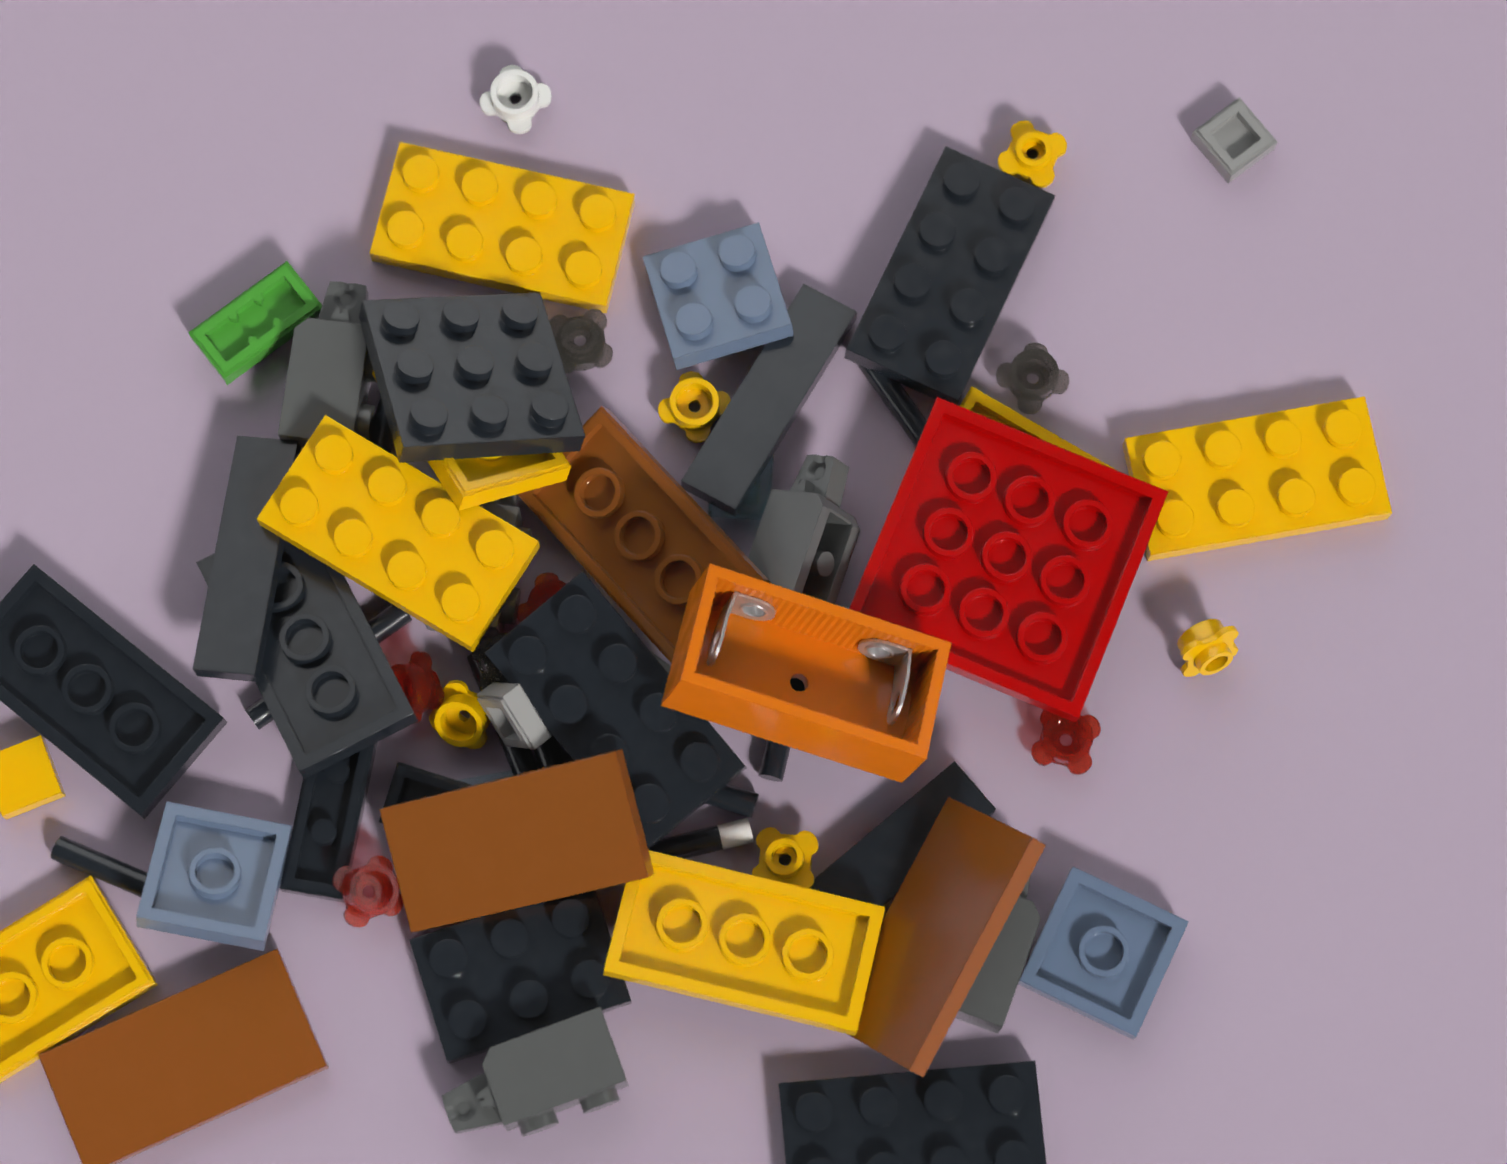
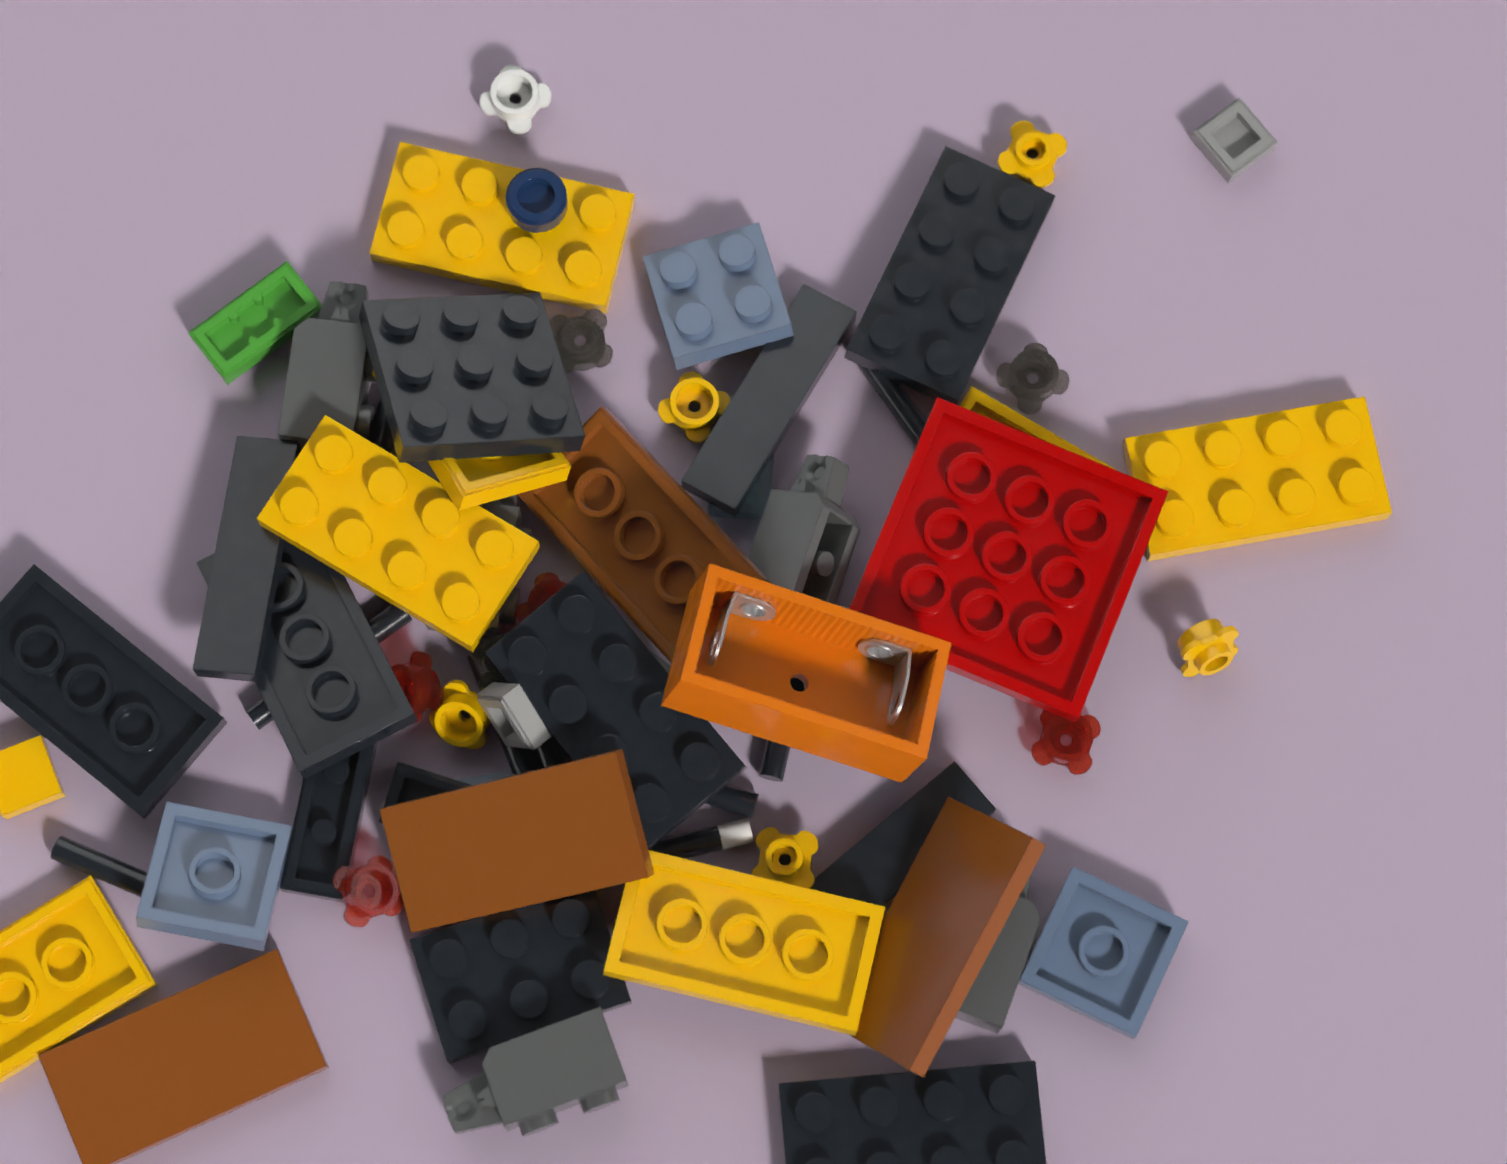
none -> dark blue tile [506,168,568,233]

